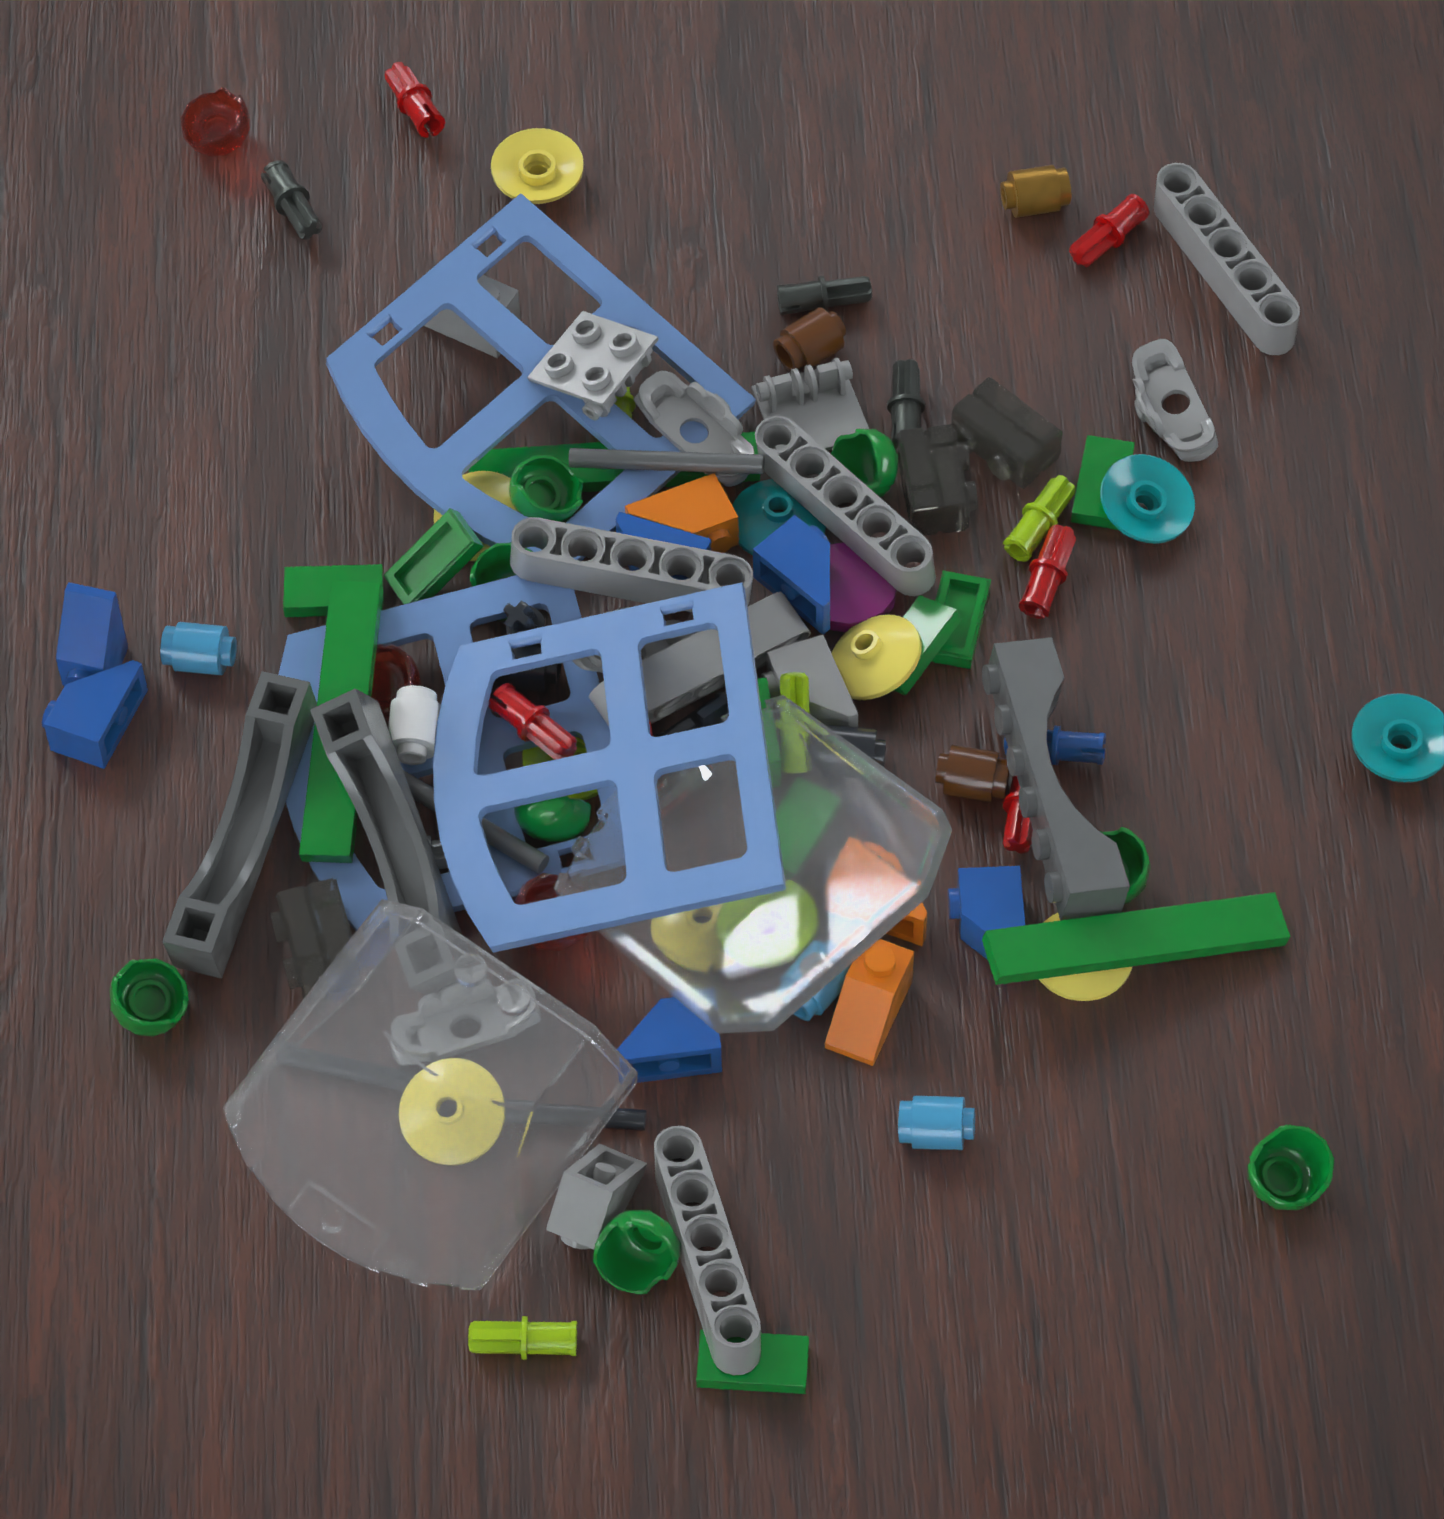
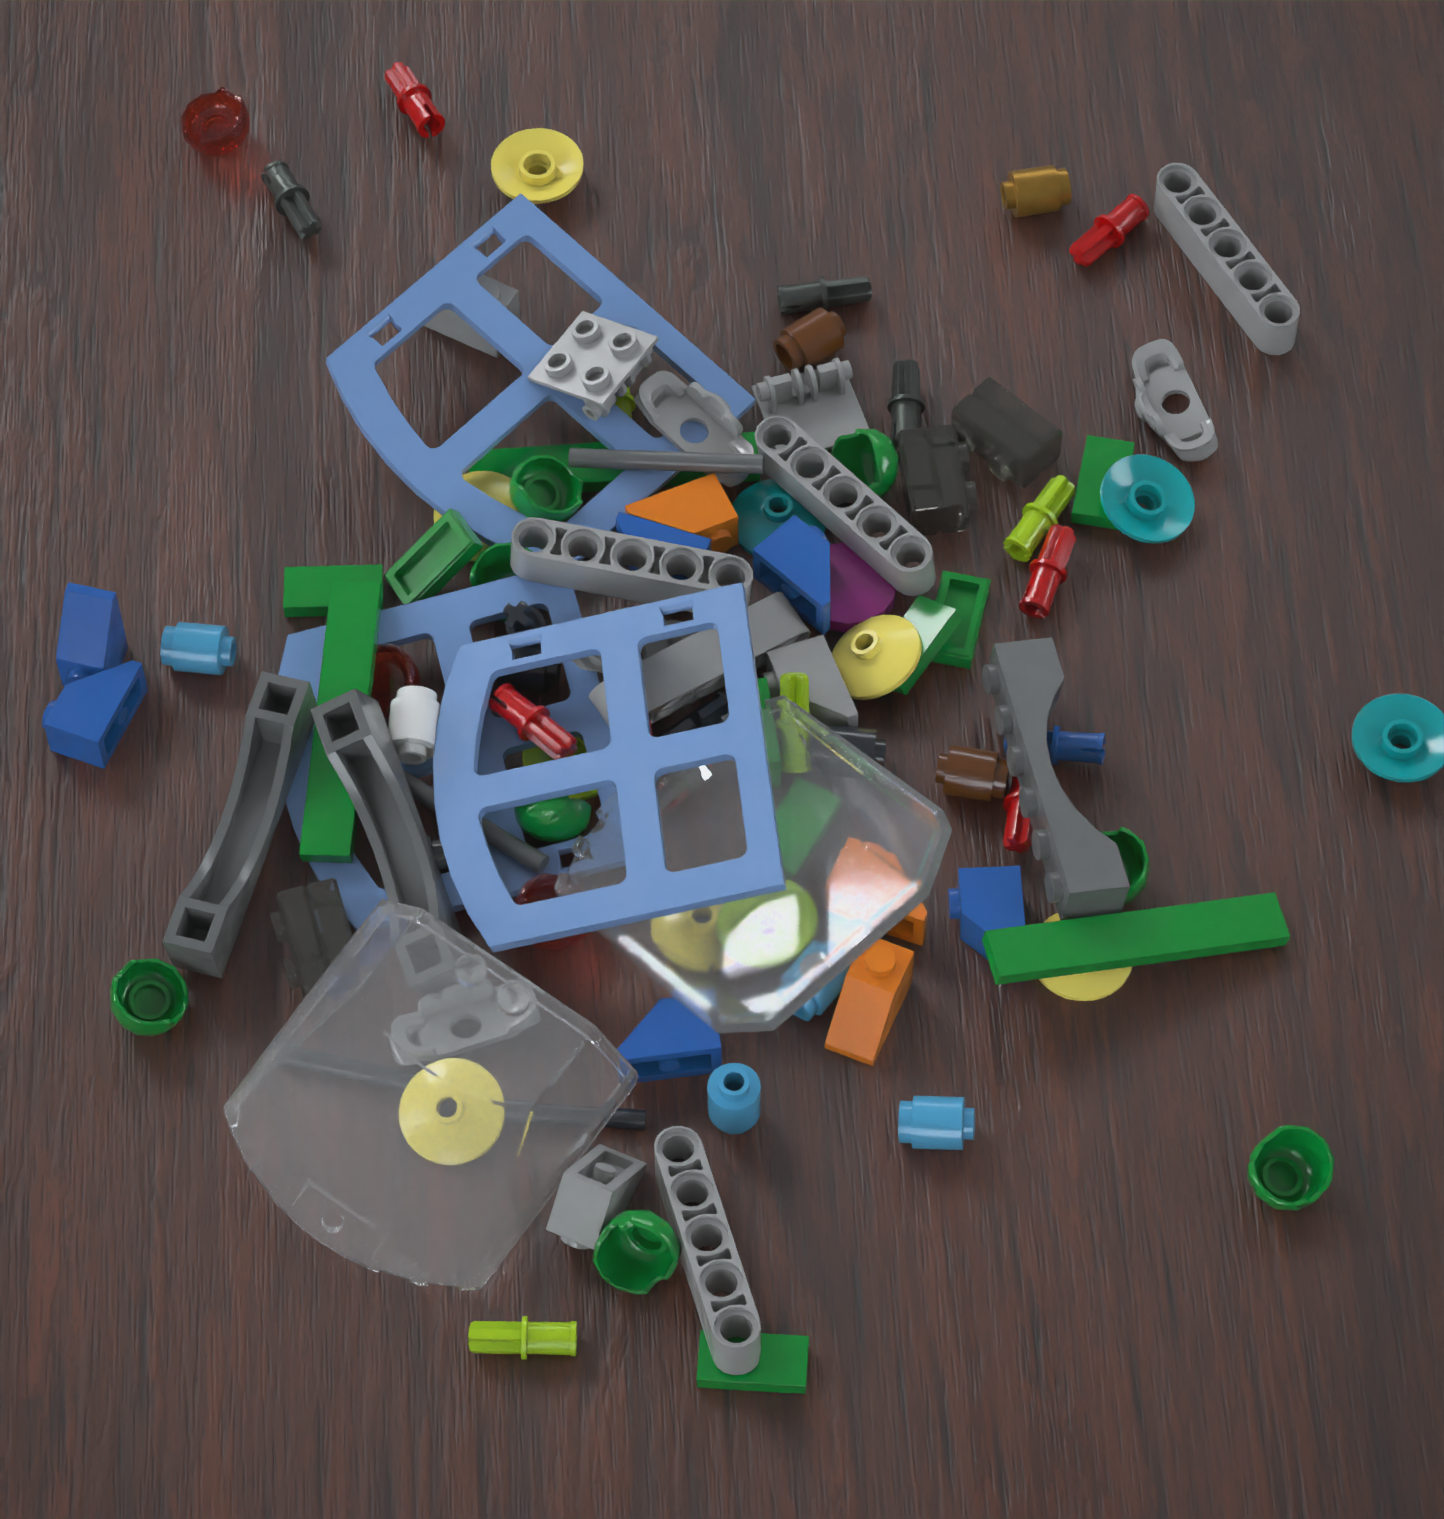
none -> dark azure brick [707,1063,761,1134]

